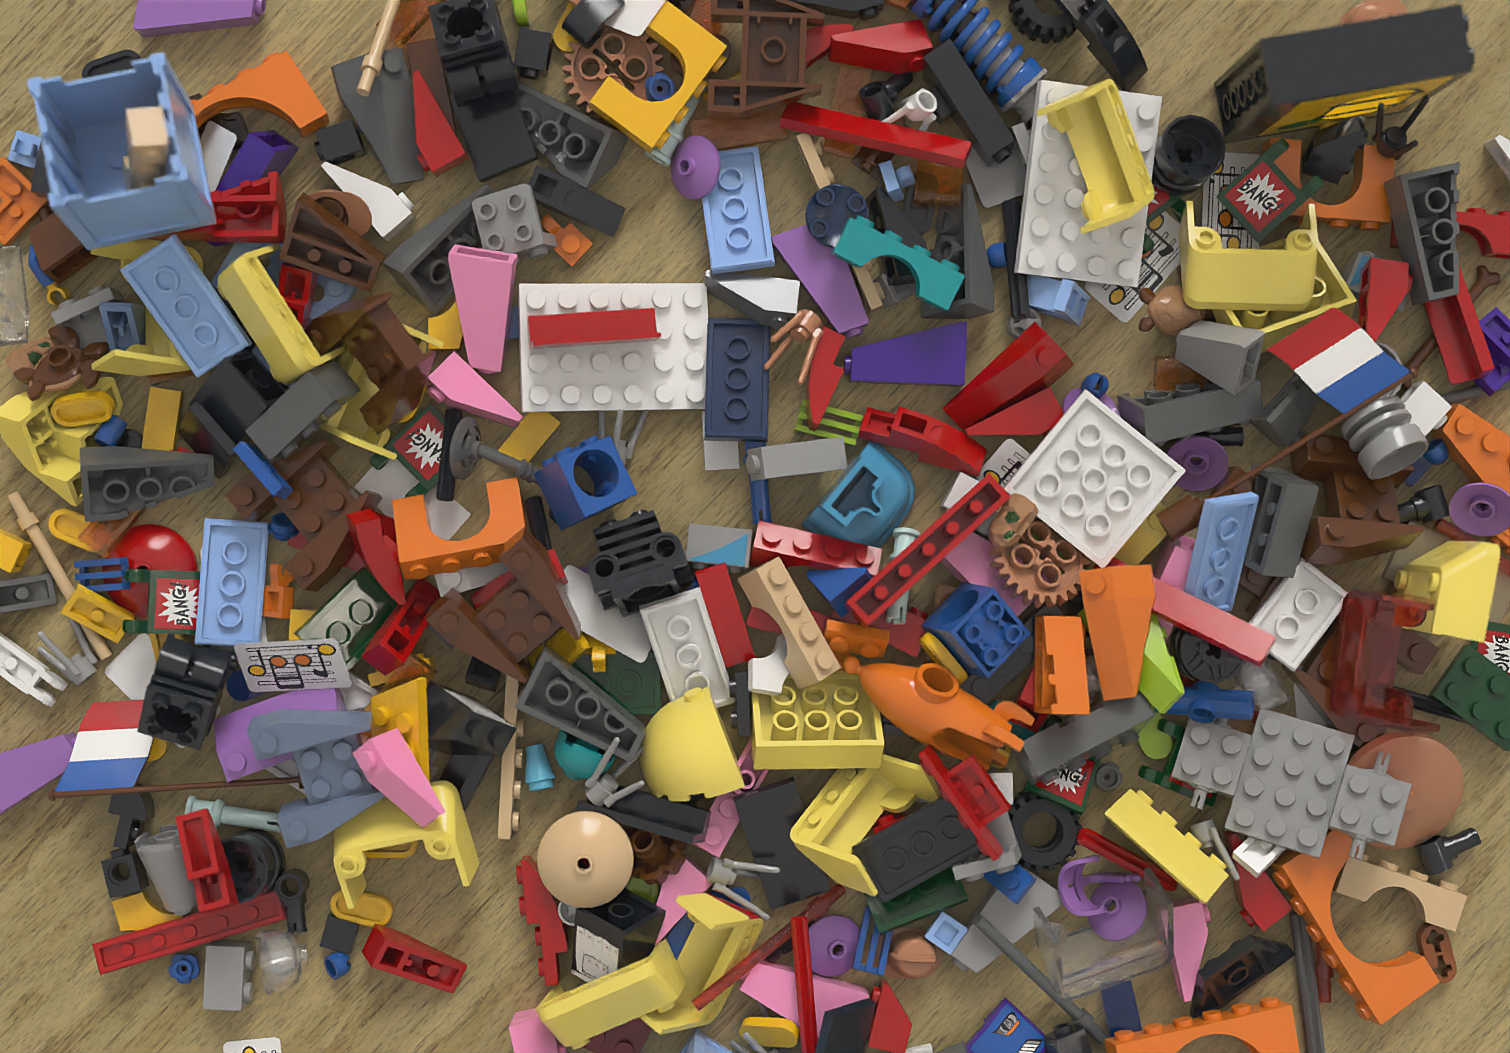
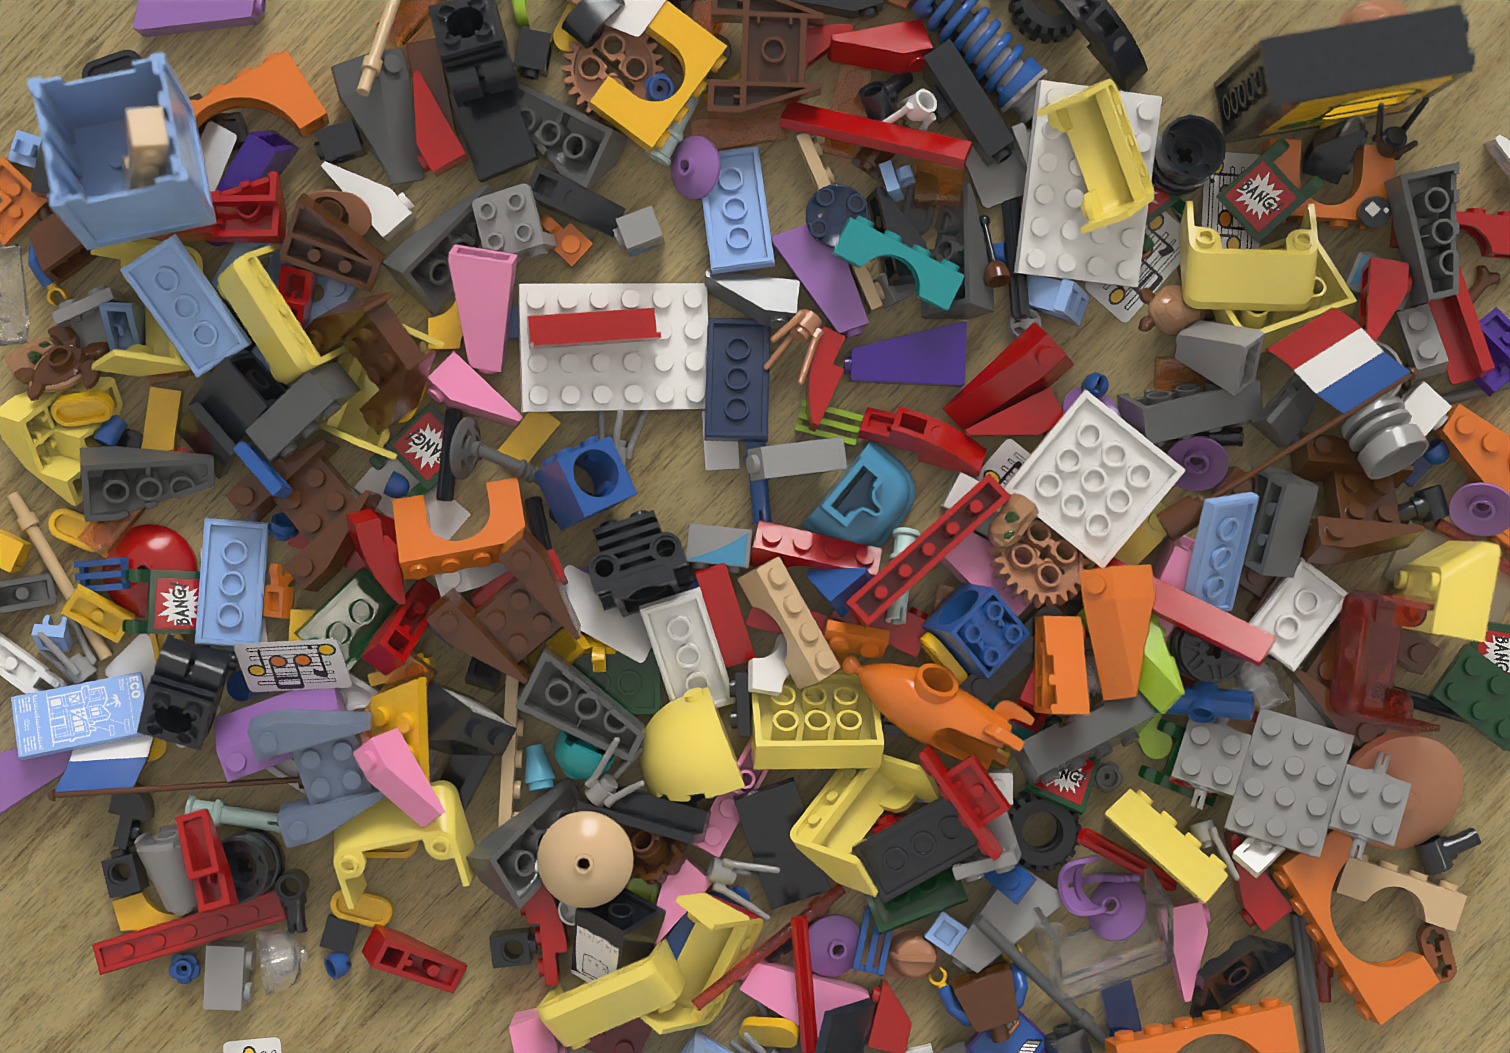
none -> light blue tile [11,672,145,760]
none -> light blue tile [31,615,73,652]
none -> blue hinge [383,471,410,499]
none -> dark grey wedge [466,777,584,910]
none -> black brick [489,927,538,969]
none -> light grey brick [613,205,665,257]
none -> reddish brown torso [928,943,1028,1043]
none -> reddish brown hinge [979,215,1011,288]
none -> black tile [1357,196,1391,229]
none -> light grey brick [1394,303,1449,381]

